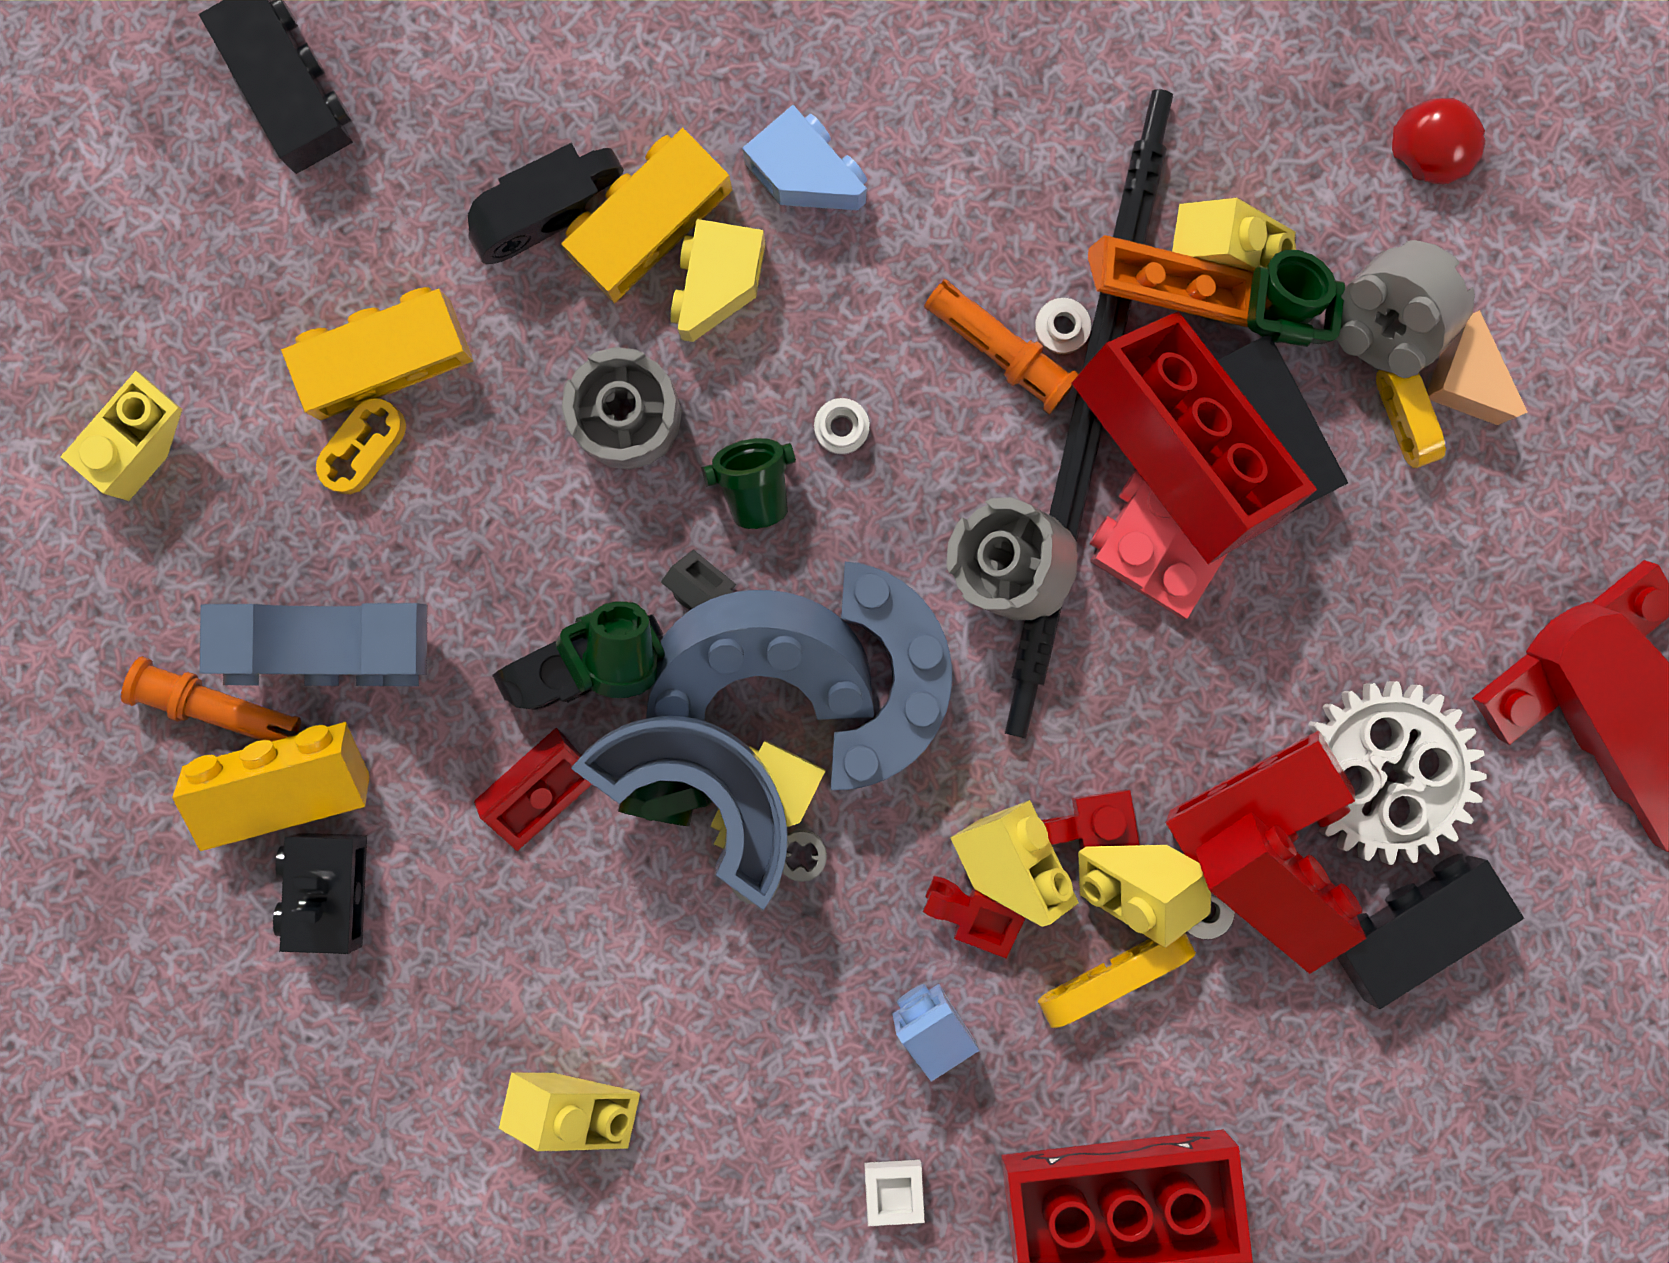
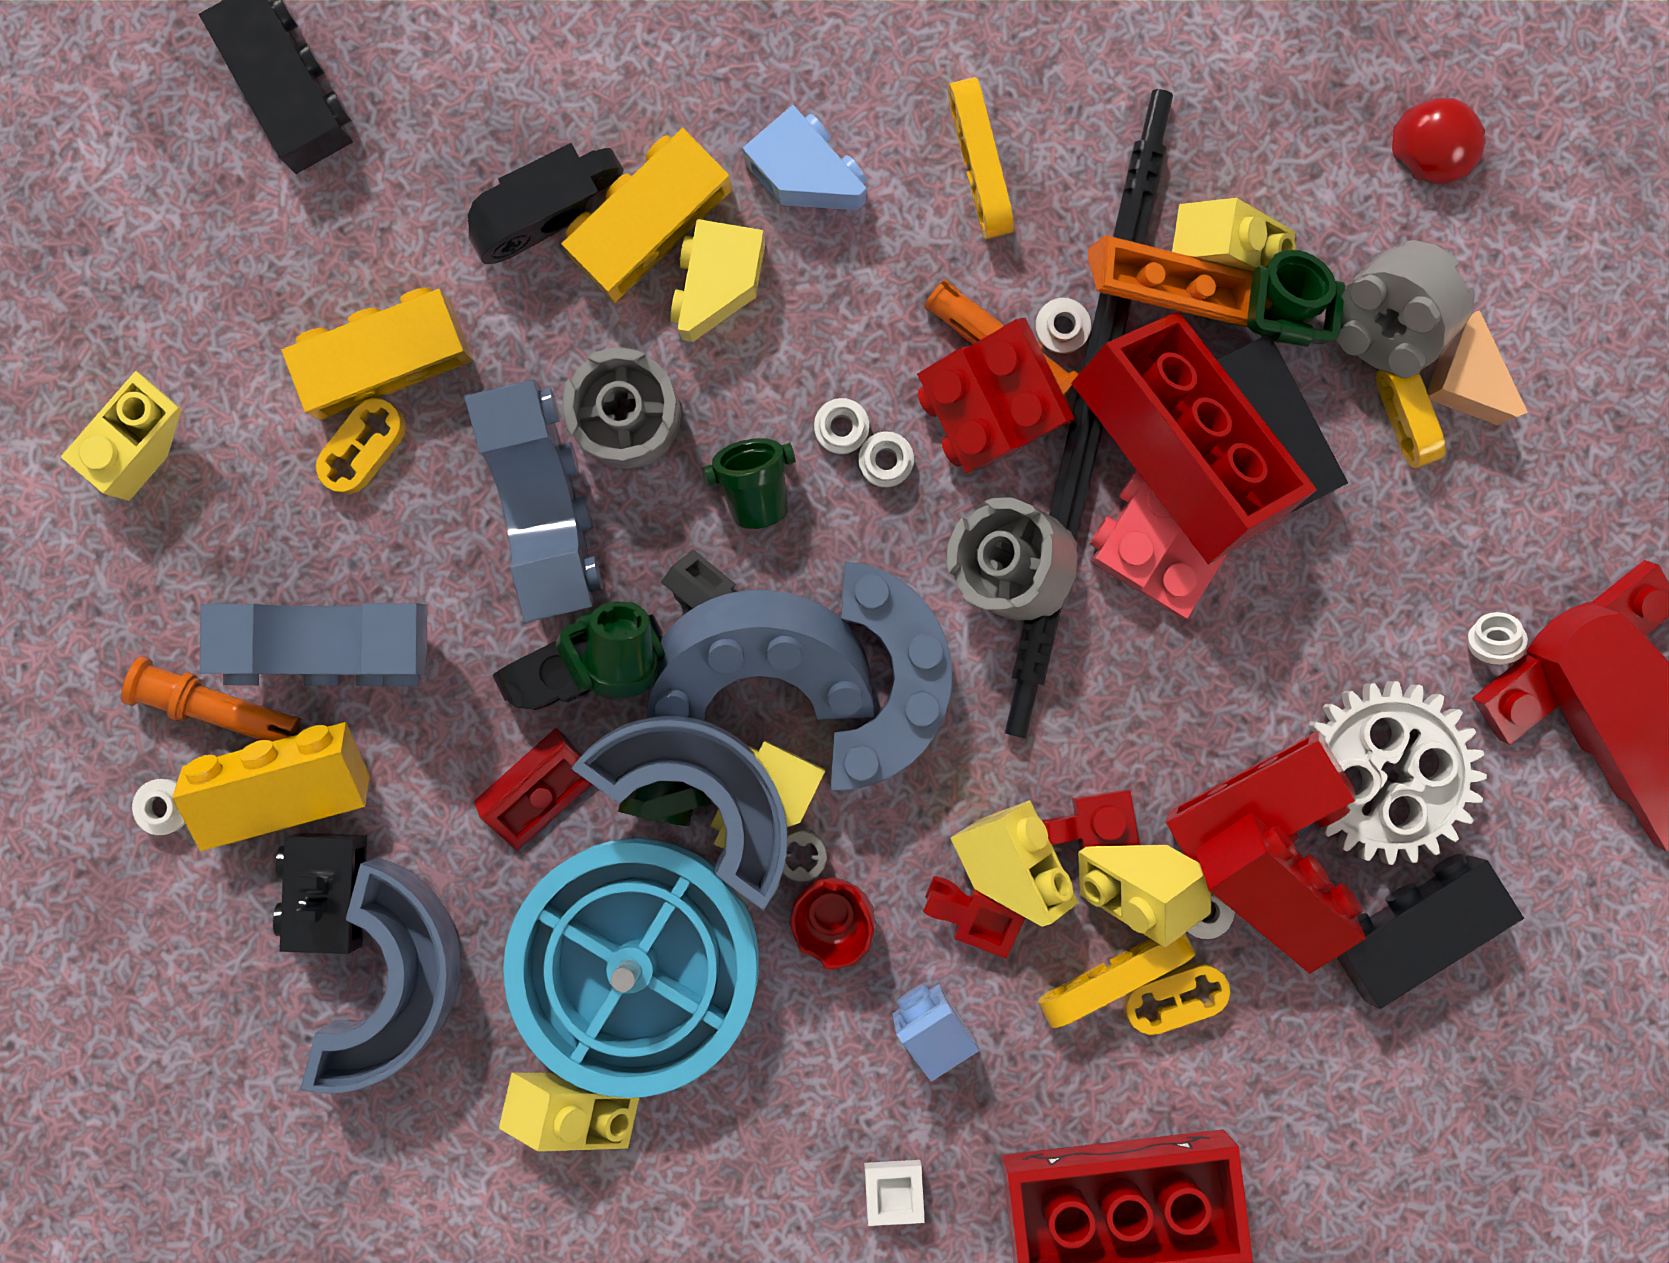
none -> white plate [132,779,185,835]
none -> sand blue brick [300,857,461,1094]
none -> sand blue brick [464,379,603,623]
none -> medium azure wheel [503,838,759,1098]
none -> red hair [789,877,876,970]
none -> white plate [858,432,914,488]
none -> red plate [917,318,1075,474]
none -> yellow beam [947,77,1014,239]
none -> yellow beam [1122,962,1230,1035]
none -> white plate [1468,612,1528,665]

